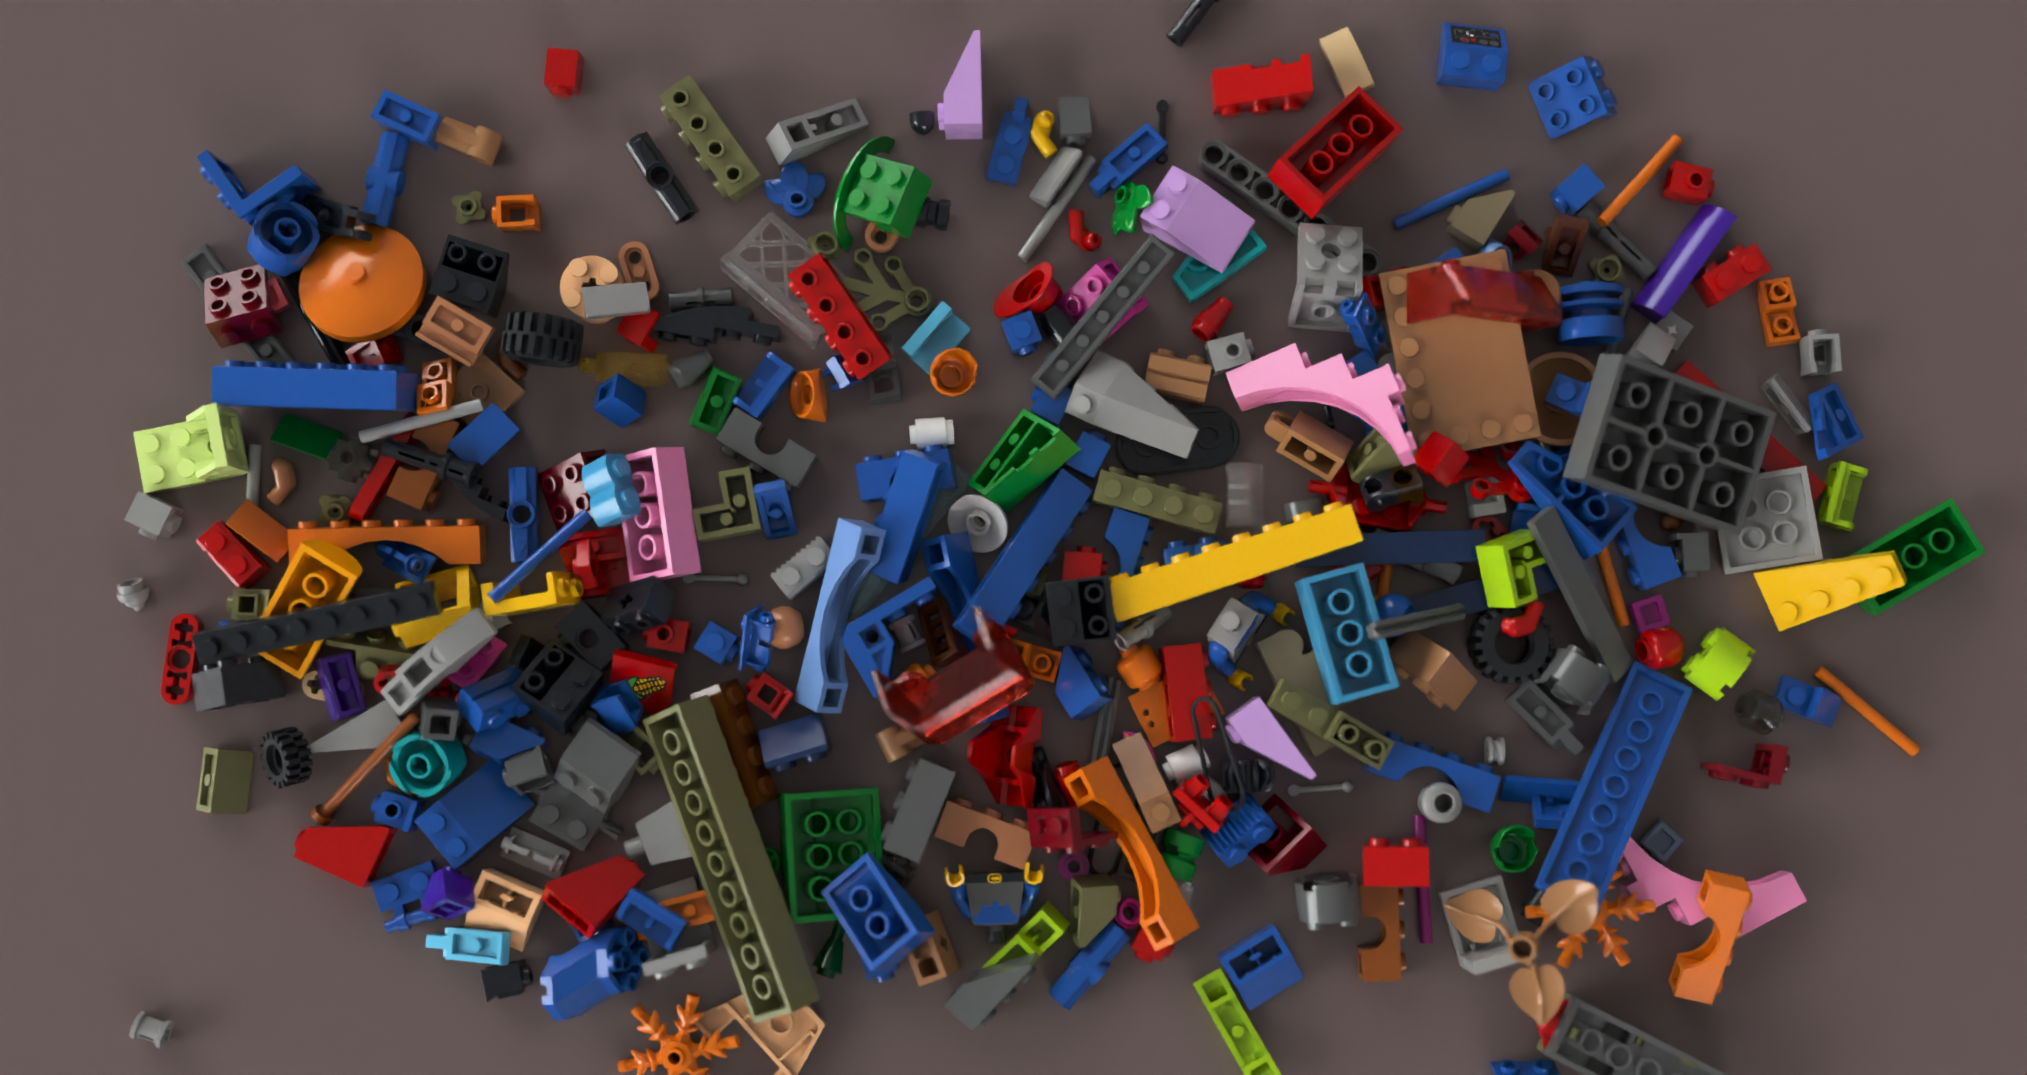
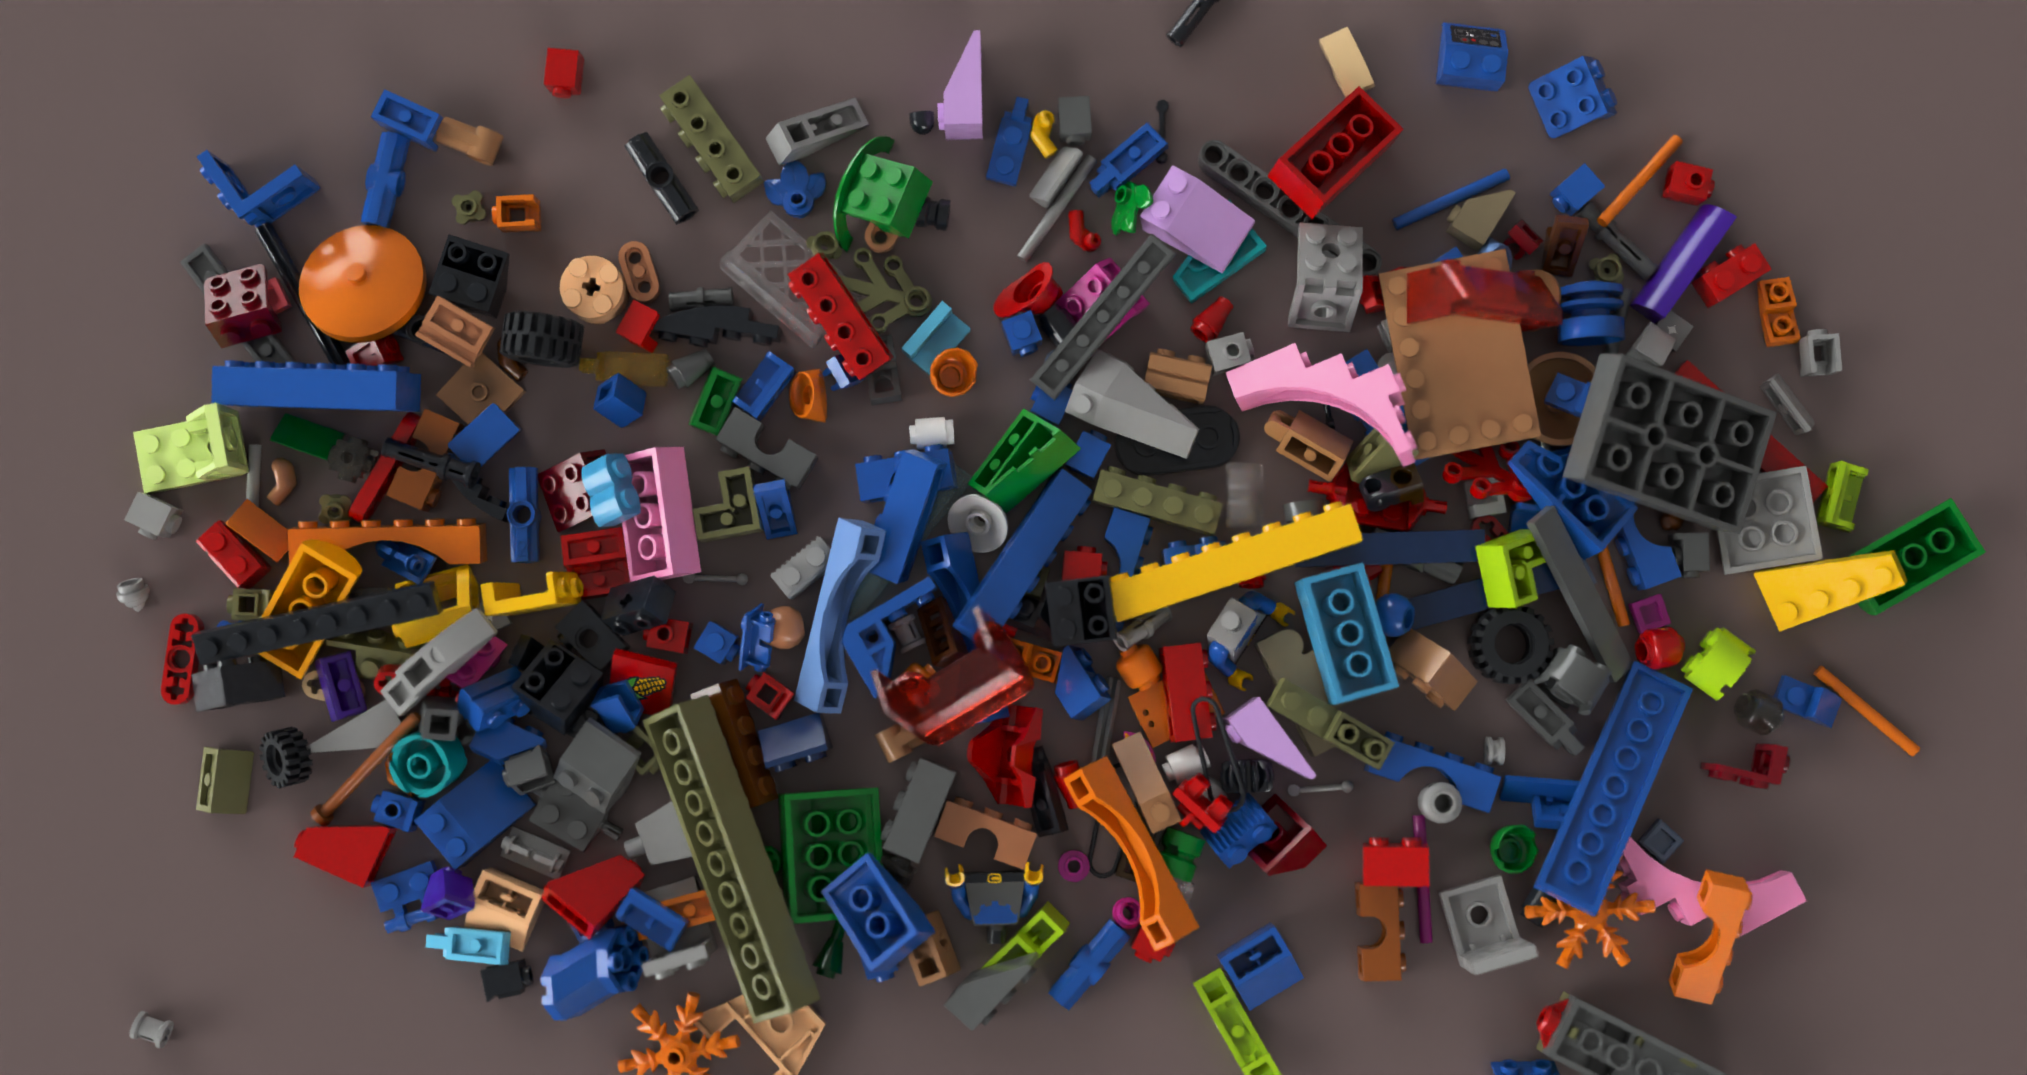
blue brick [247,201,320,277] -> none
black hinge [303,193,377,241] -> none
light grey bar [358,398,485,443] -> none
orange slope [417,357,457,416] -> none
blue bar [487,509,592,604] -> none
red bracket [558,538,598,589] -> none
light grey slope [582,282,651,320] -> none
dark red bracket [1027,807,1118,853] -> none
olive slope [1068,873,1121,948] -> none
red wedge [1210,53,1313,118] -> none
dark grey brick [1294,872,1362,930] -> none
blue hinge [1339,292,1385,358] -> none
dark grey axle [1366,603,1467,640] -> none
red panel [1414,431,1470,488] -> none
medium nougat plant [1444,879,1598,1025] -> none
red arm [1501,600,1544,637] -> none
blue wing [1808,382,1864,461] -> none

